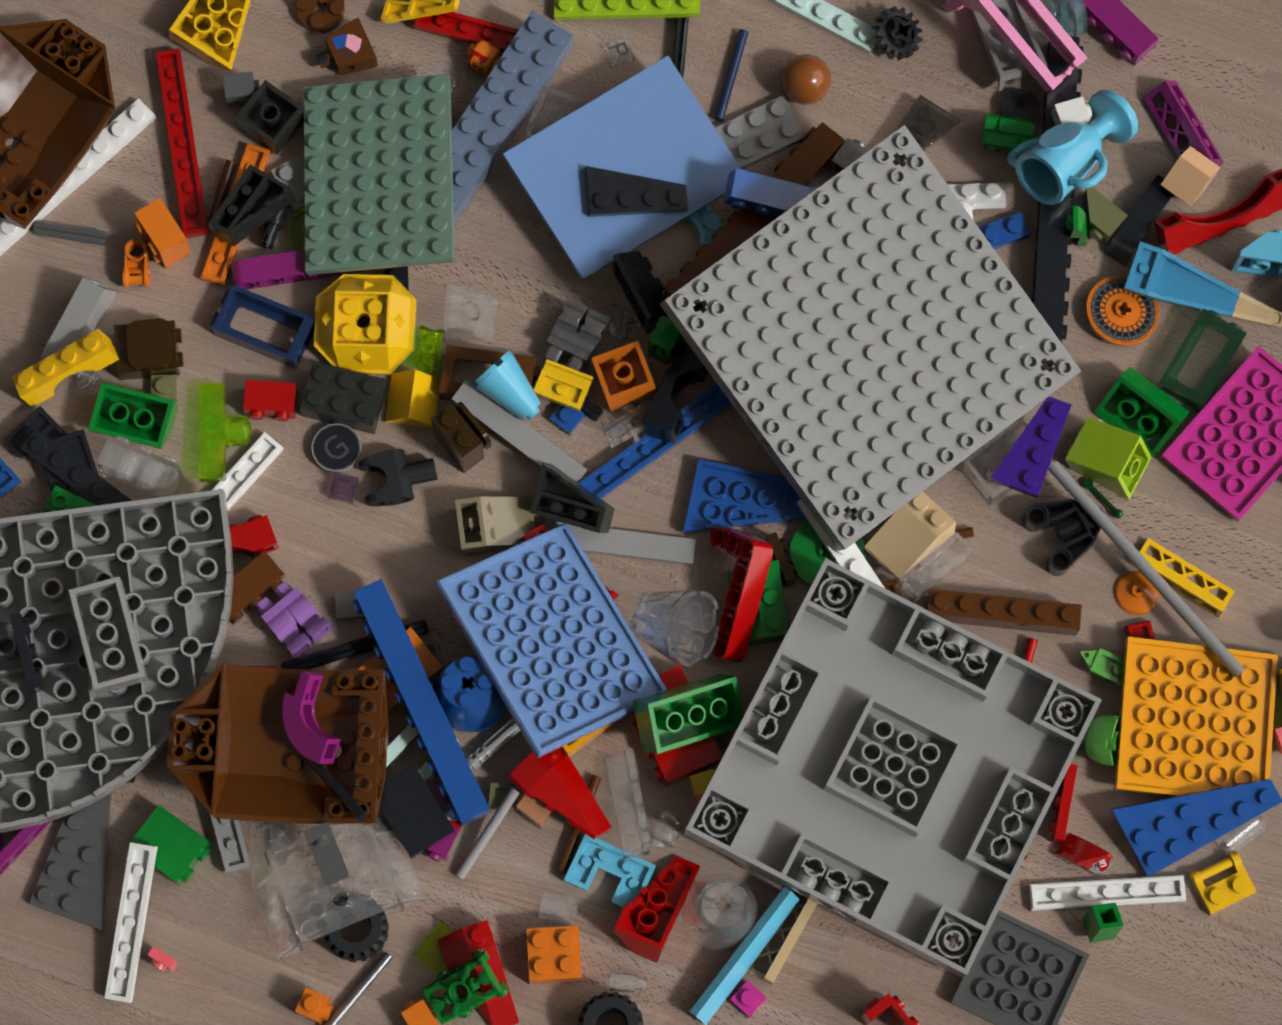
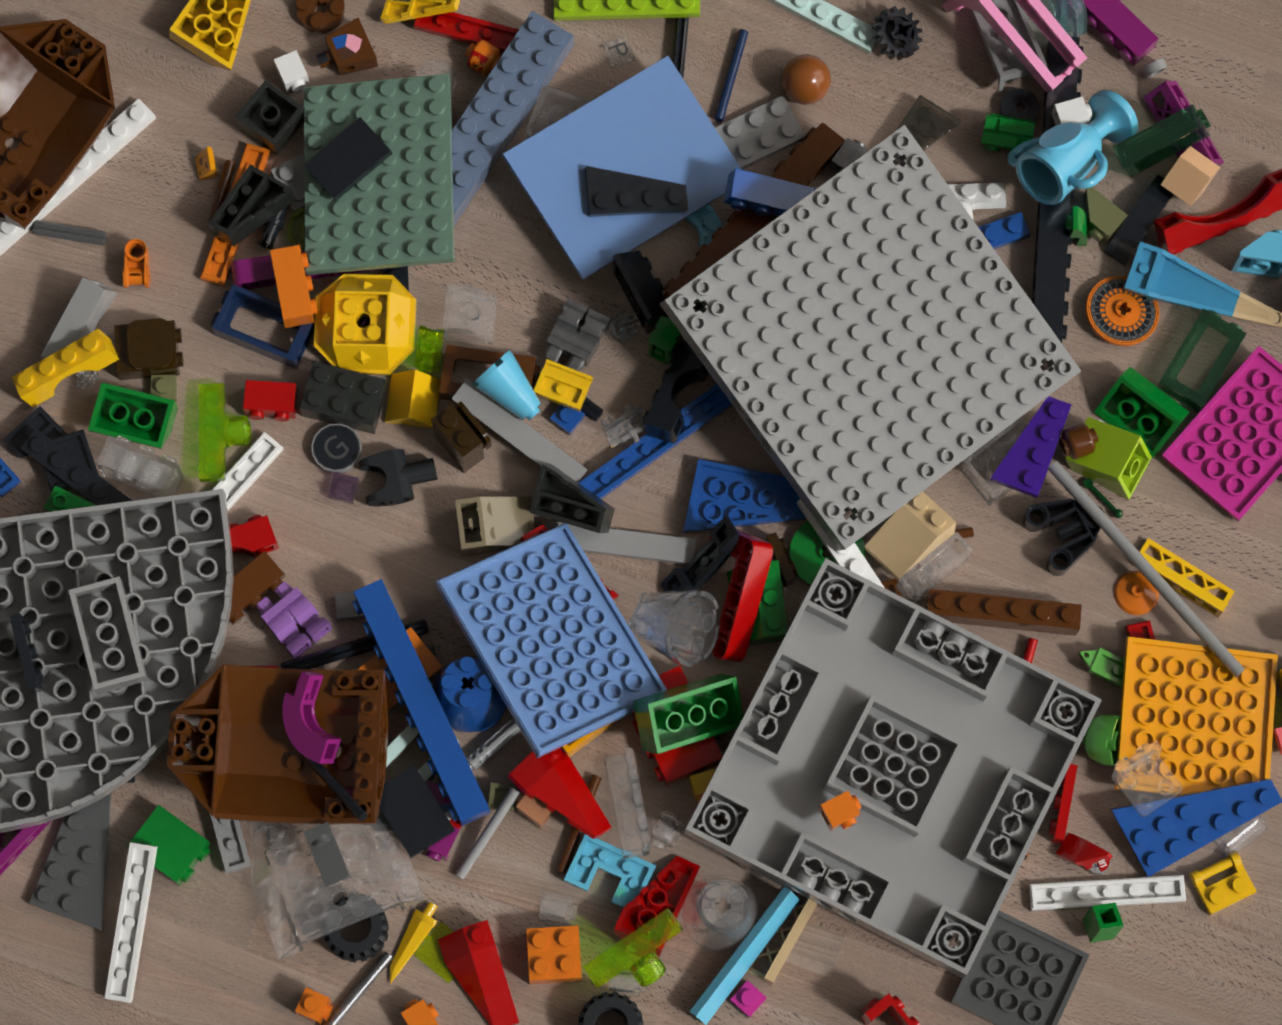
orange brick [134,198,191,268] -> none
coral plate [148,946,178,972] -> none
red plate [156,48,209,239] -> none
dark grey brick [223,71,260,107] -> none
green piece [423,949,509,1024] -> none
orange brick [591,341,656,412] -> none
none -> light orange slope [195,146,217,180]
none -> orange brick [270,245,318,328]
none -> white brick [274,50,309,93]
none -> black tile [303,117,393,201]
none -> yellow bar [390,902,438,984]
none -> clear neon green plate [583,908,683,988]
none -> black slope [660,515,740,603]
none -> orange brick [818,791,861,831]
none -> reddish brown head [1059,423,1098,460]
none -> clear bracket [1112,740,1183,817]
none -> clear green piece [1113,104,1211,177]
none -> light grey tile [1142,58,1167,78]

